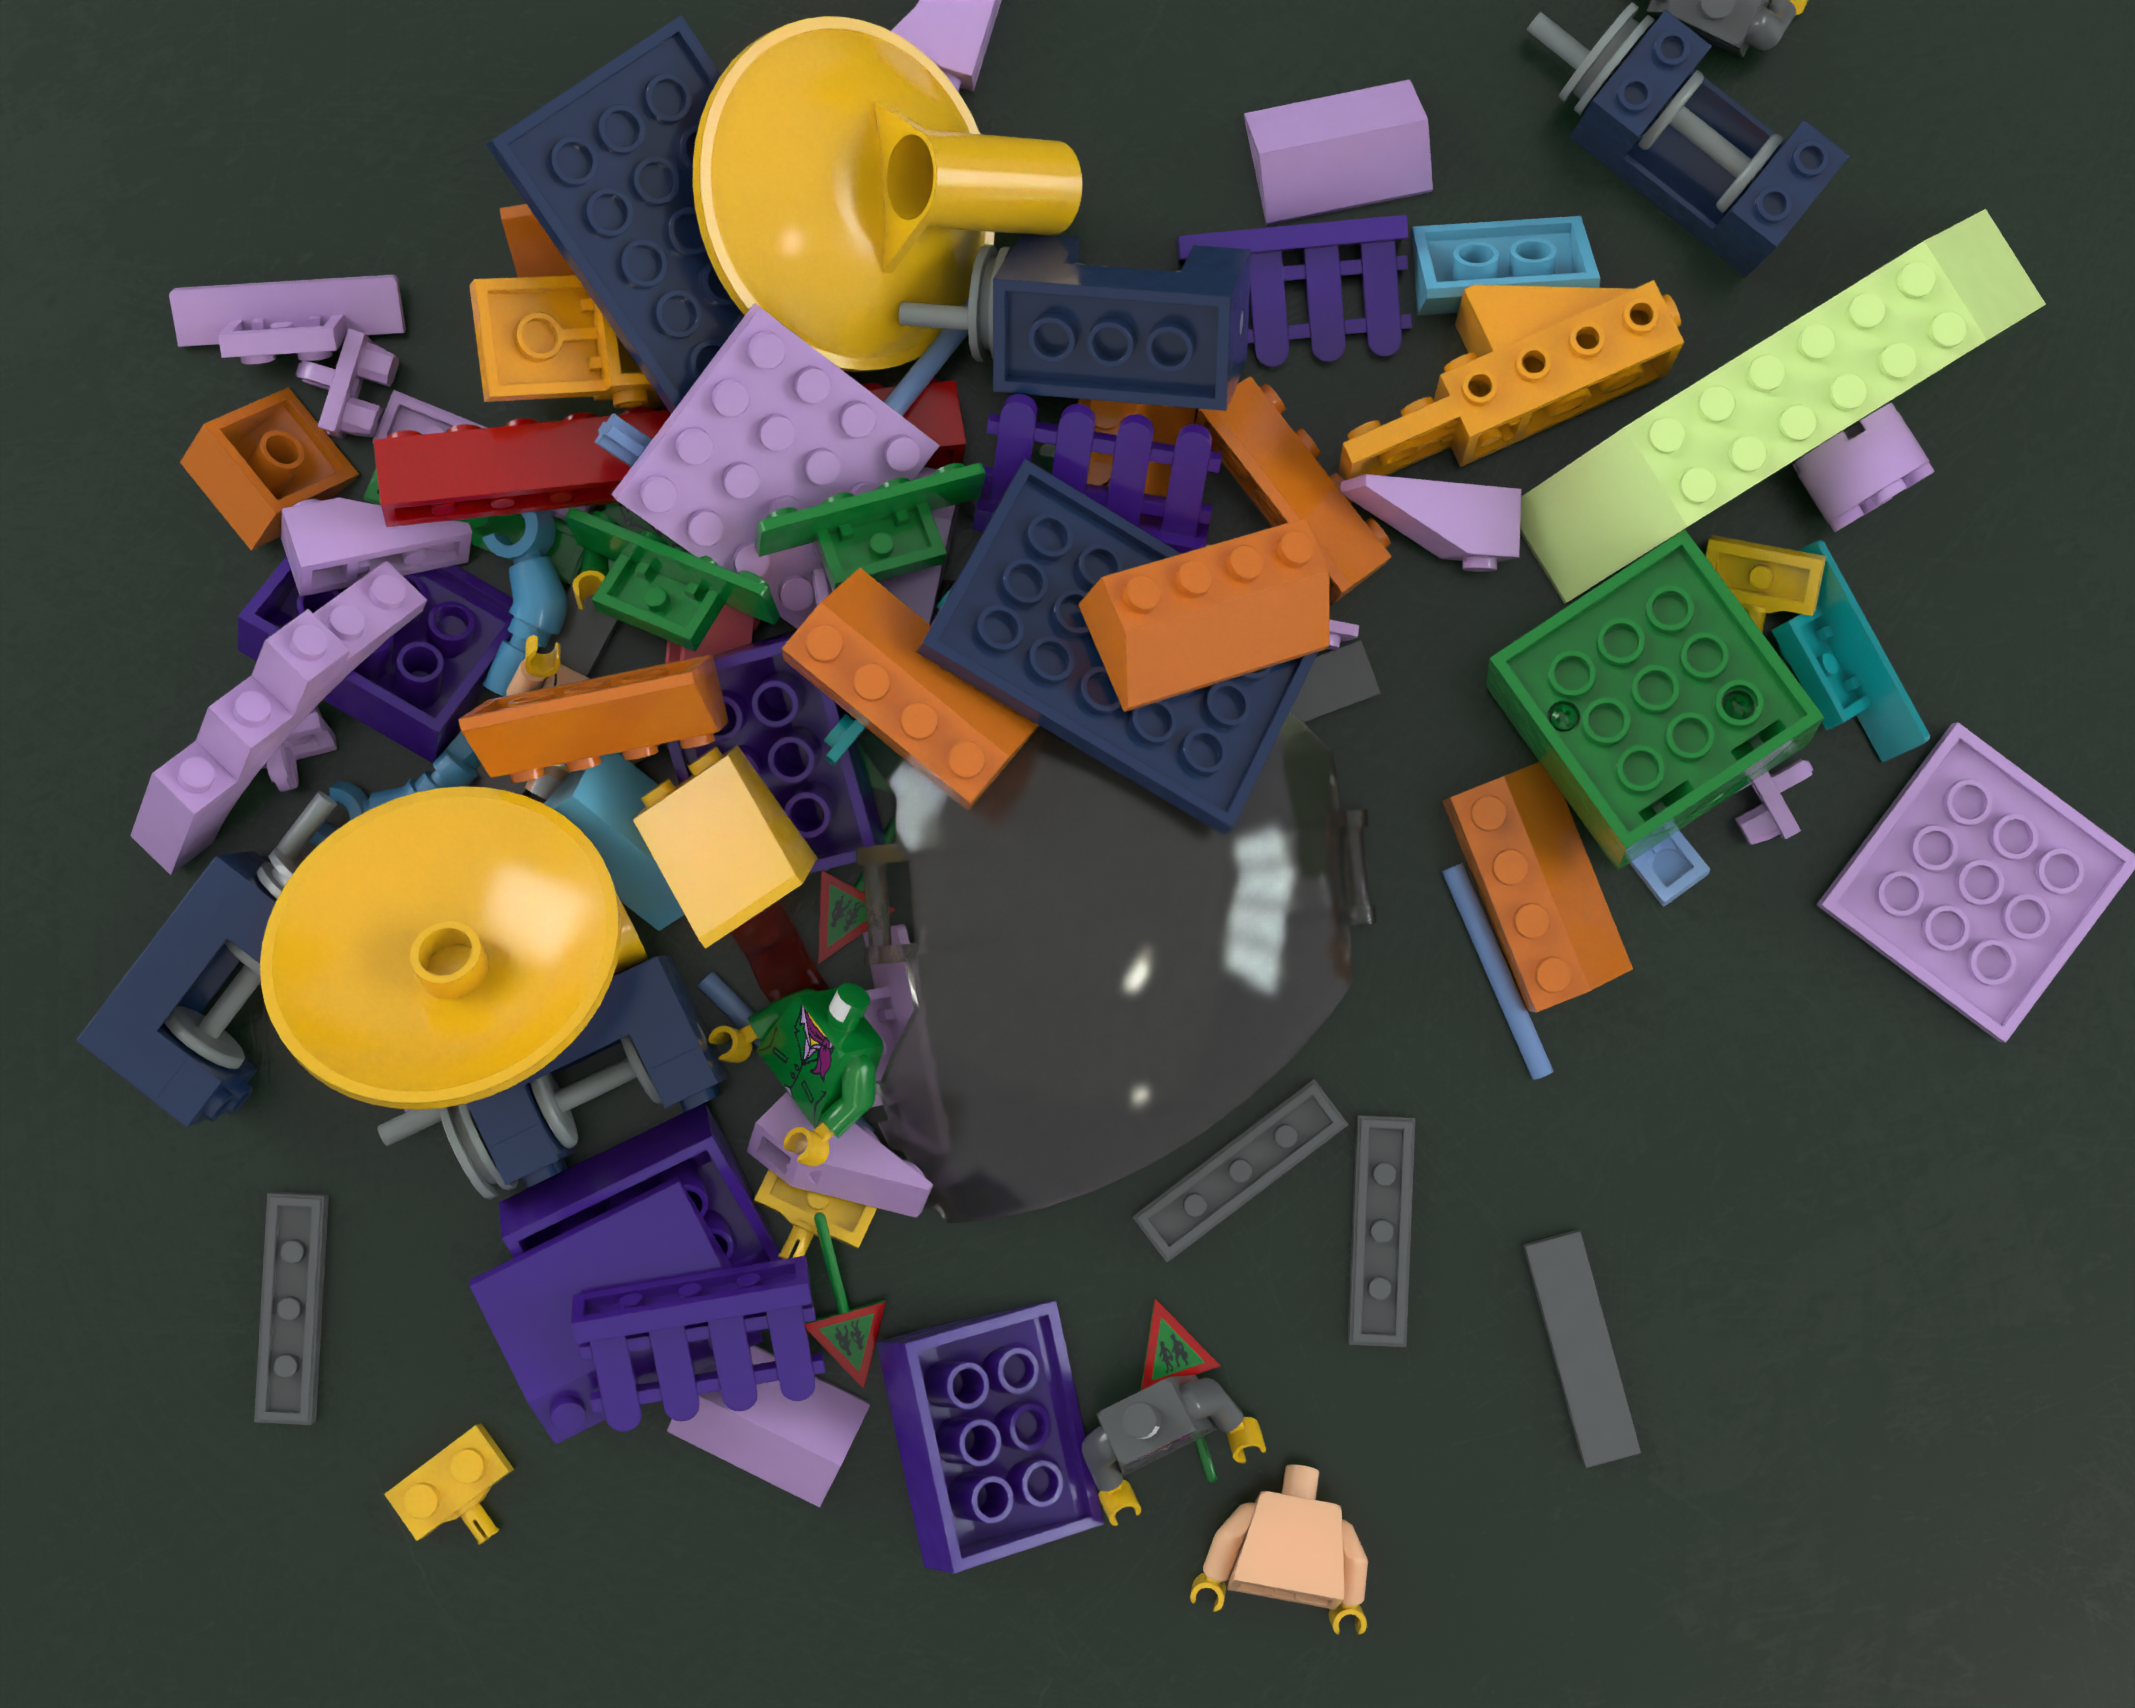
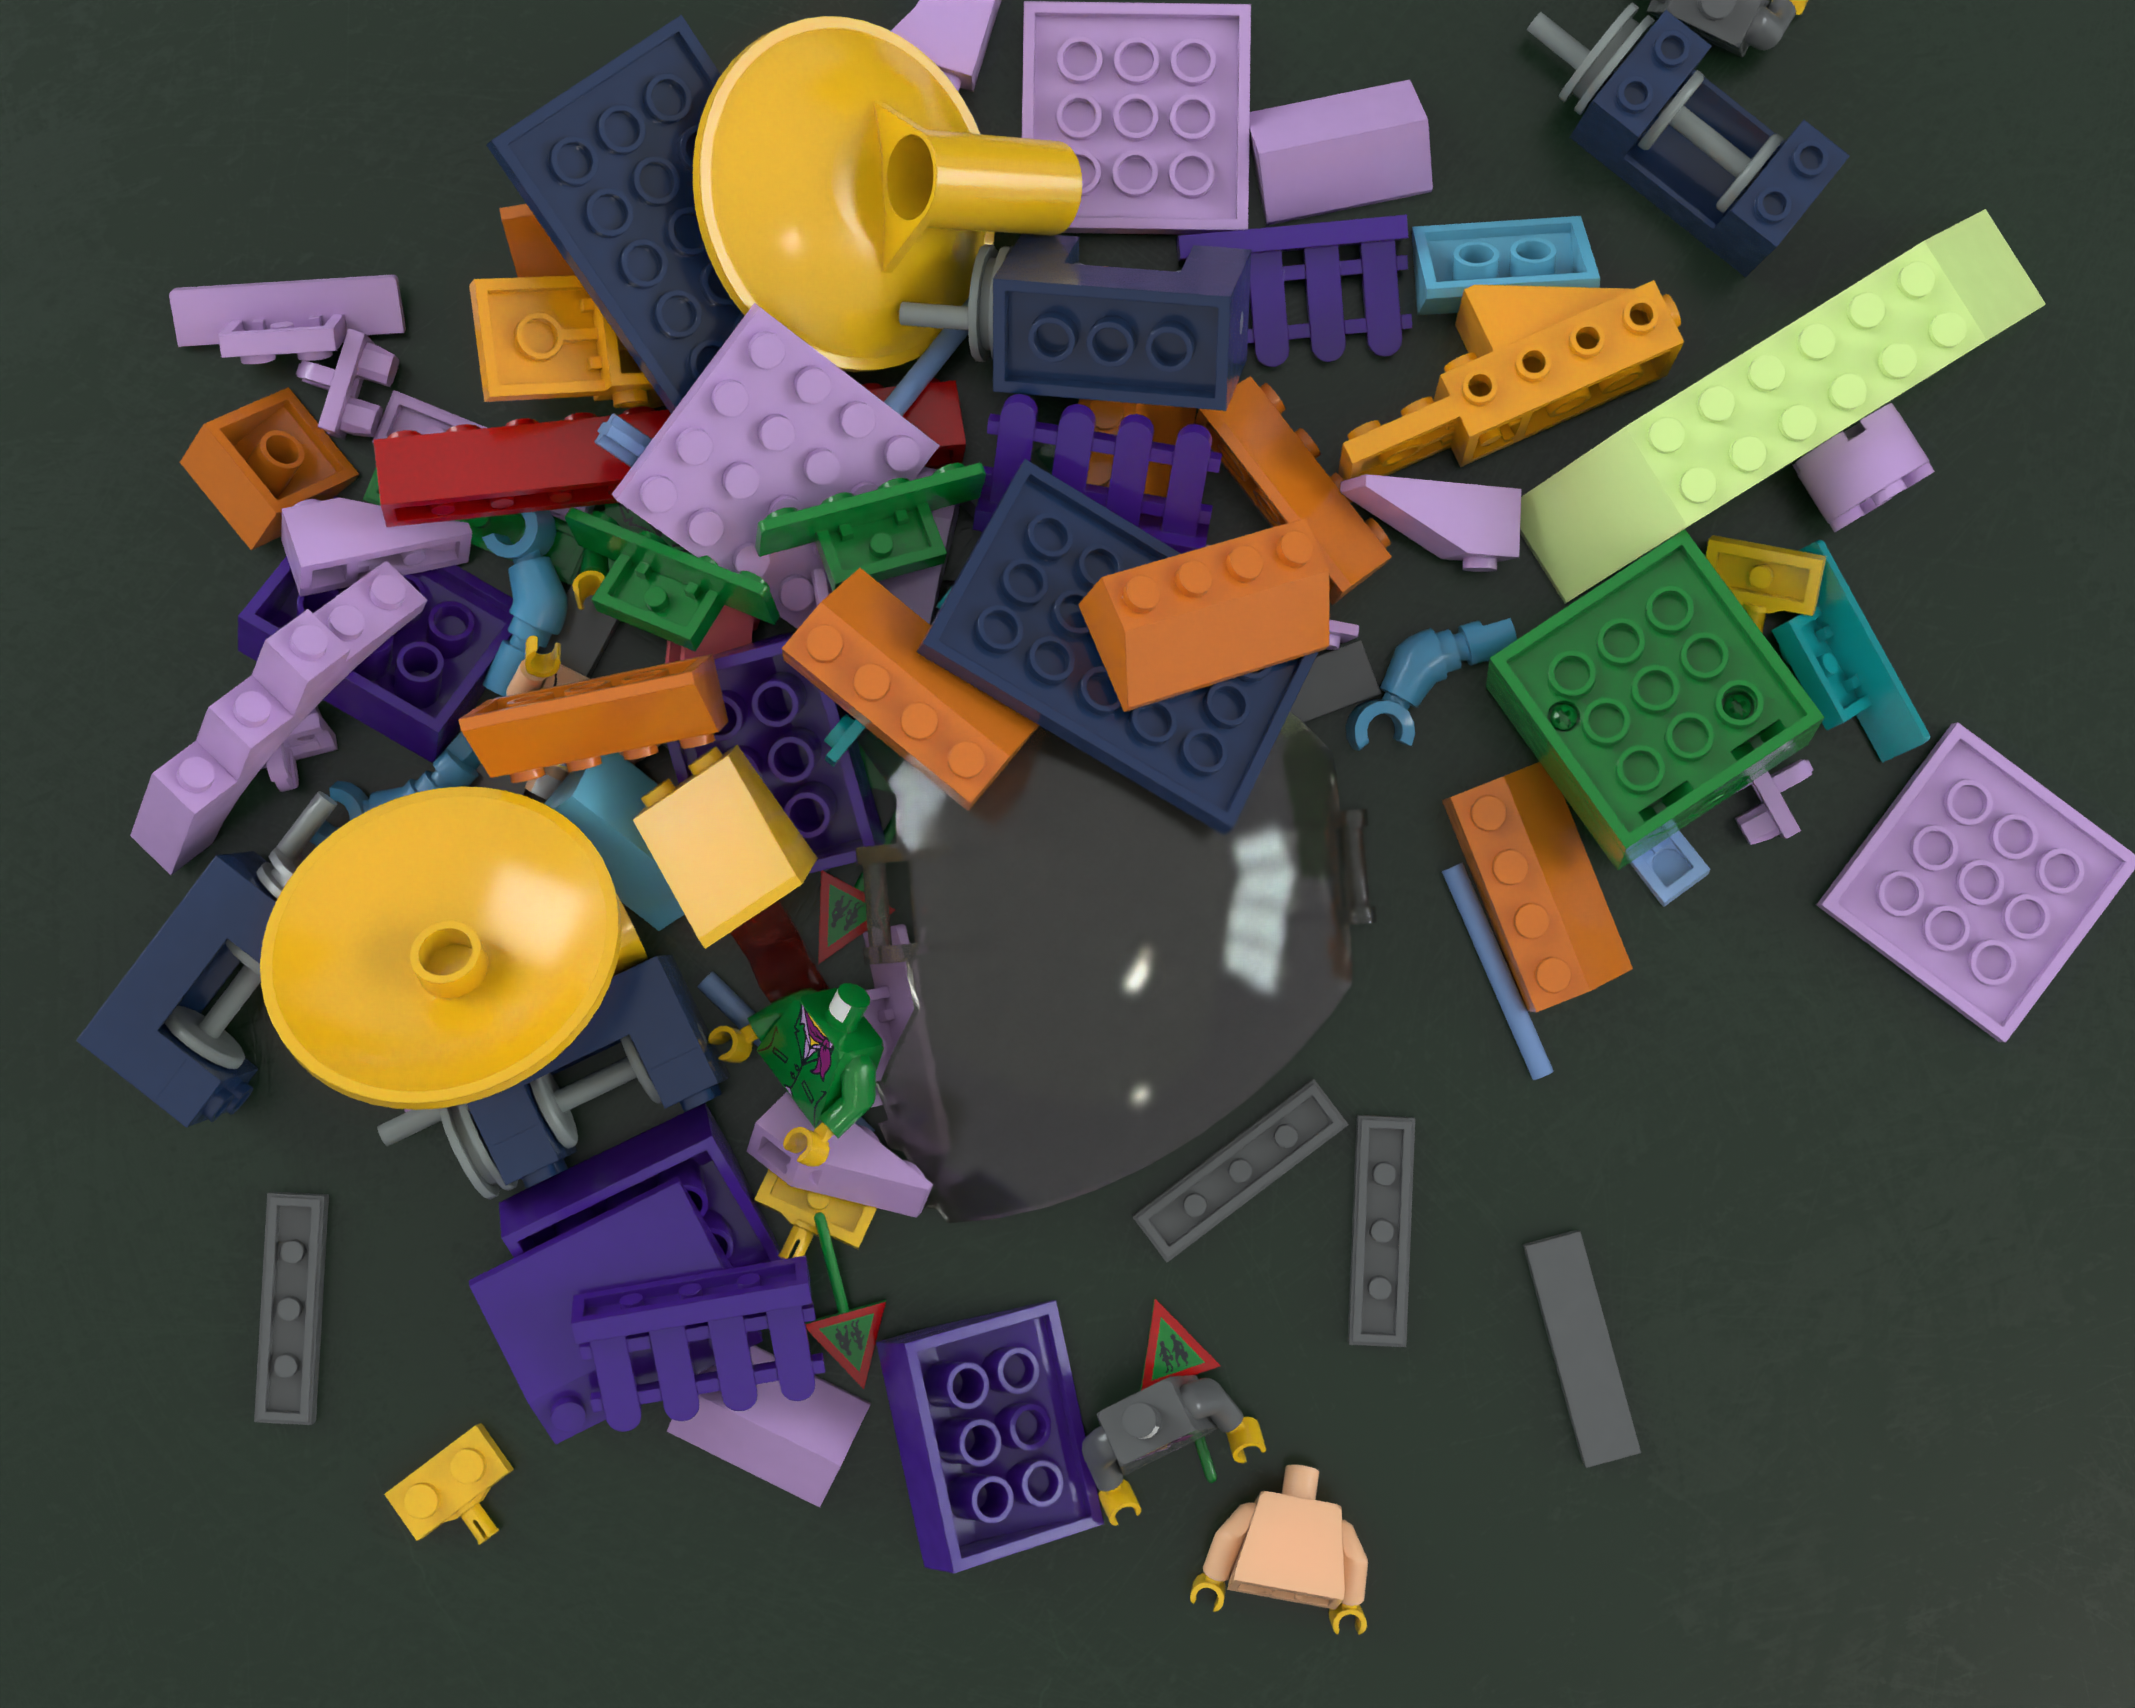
none -> lavender plate [1022,1,1251,235]
none -> dark azure piece [1345,618,1517,751]

